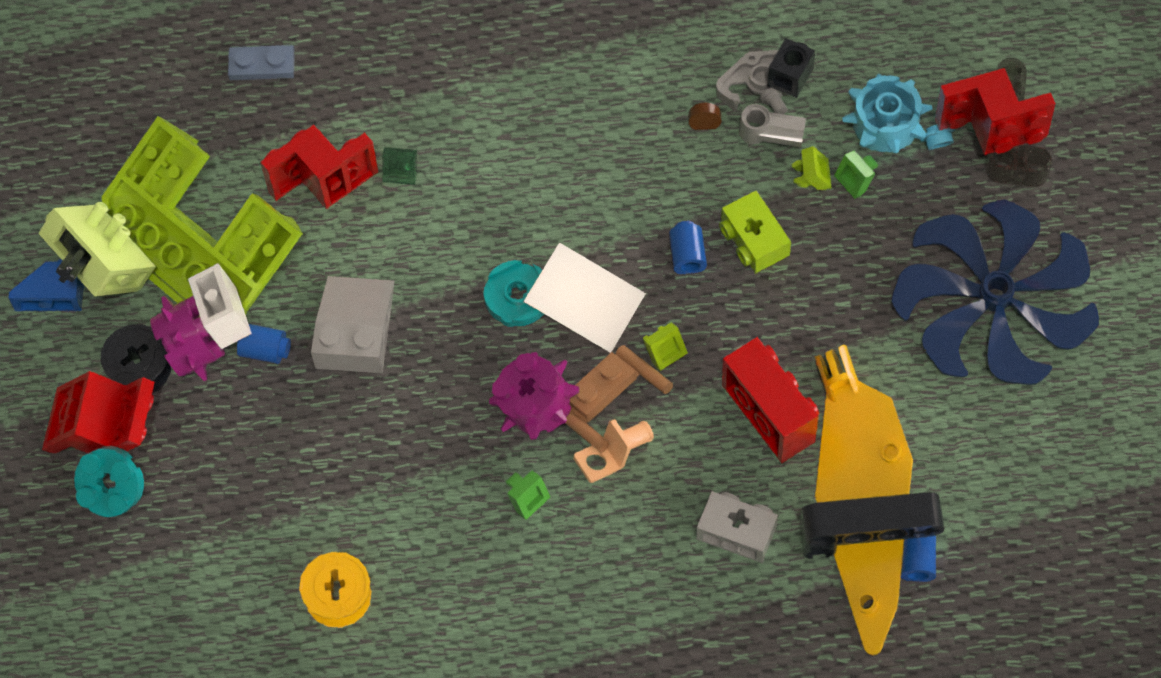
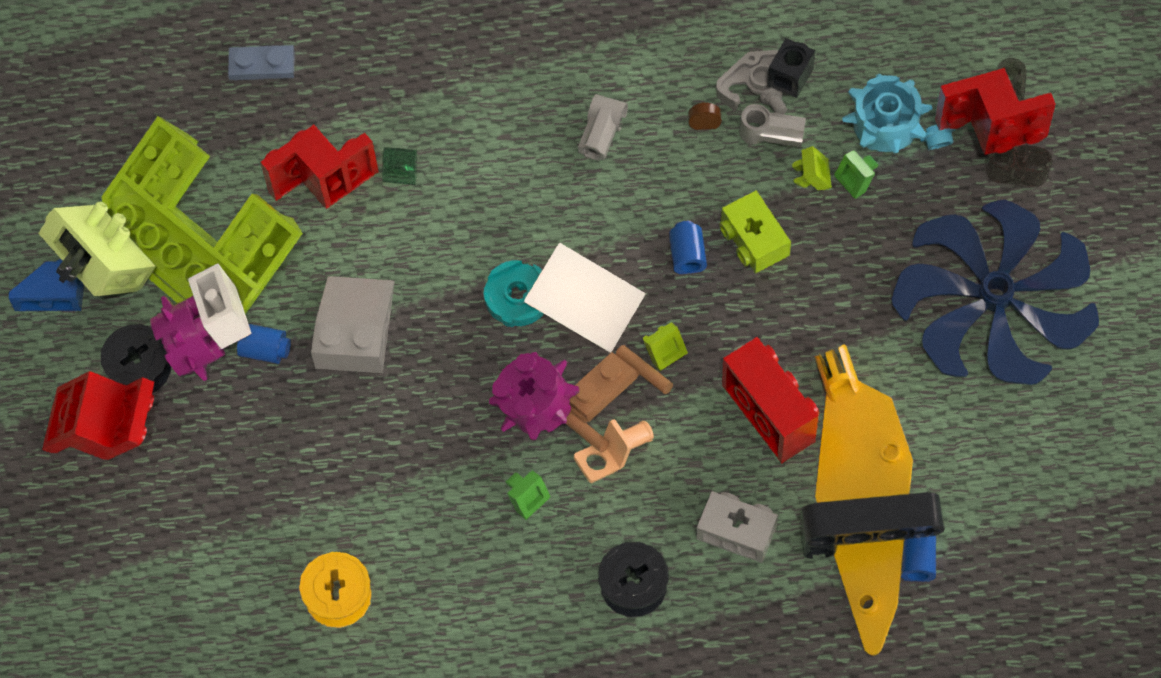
teal plate [74,446,144,517] -> none
none -> light grey piece [578,94,628,161]
none -> black piece [598,542,669,617]

